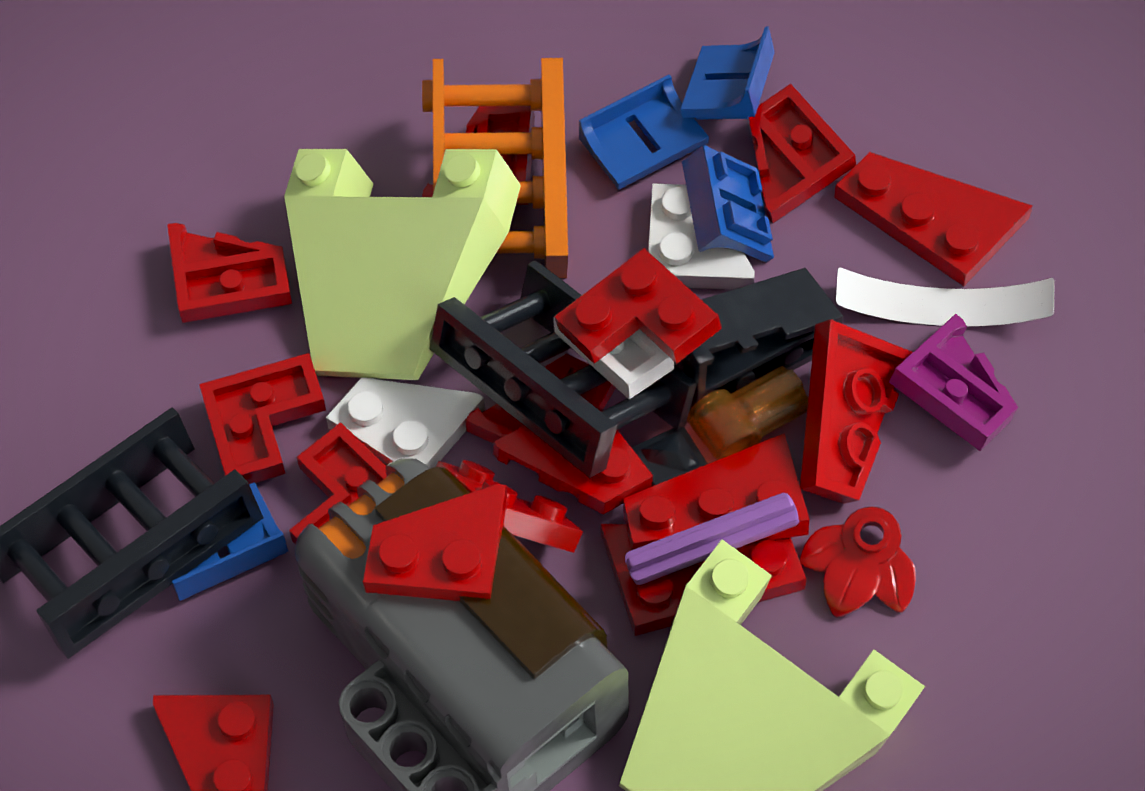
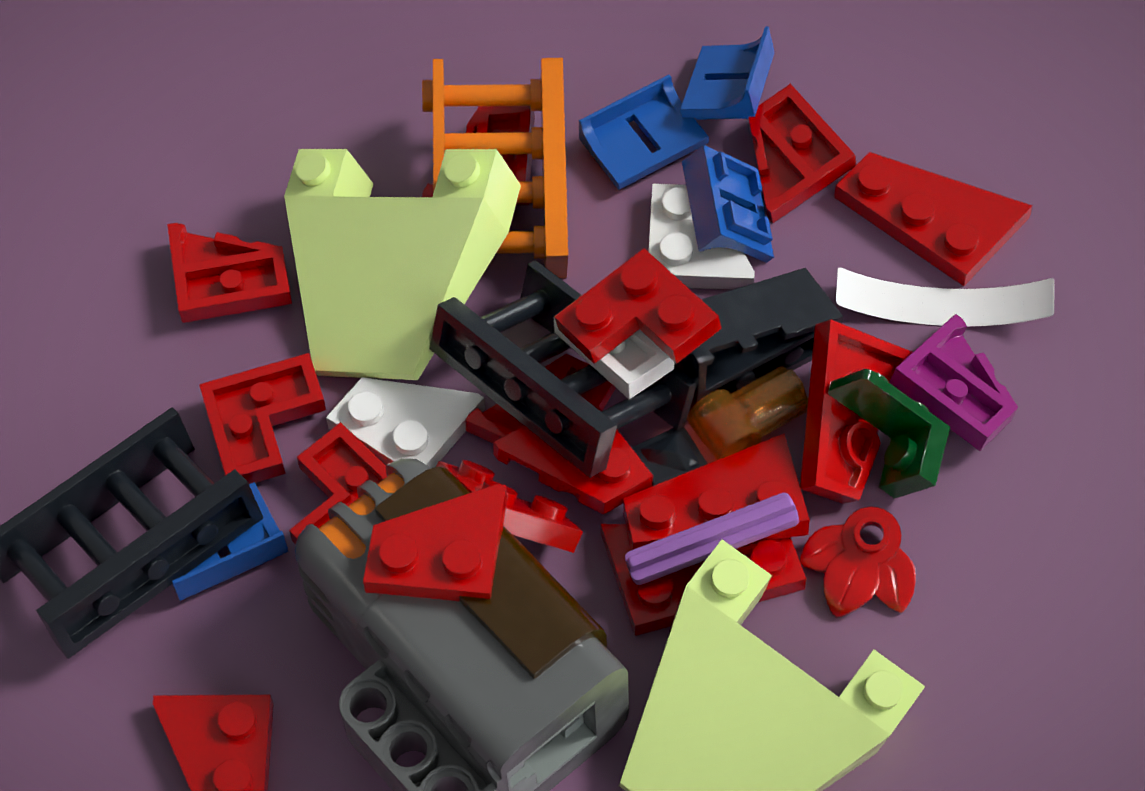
none -> dark green bracket [828,369,950,499]

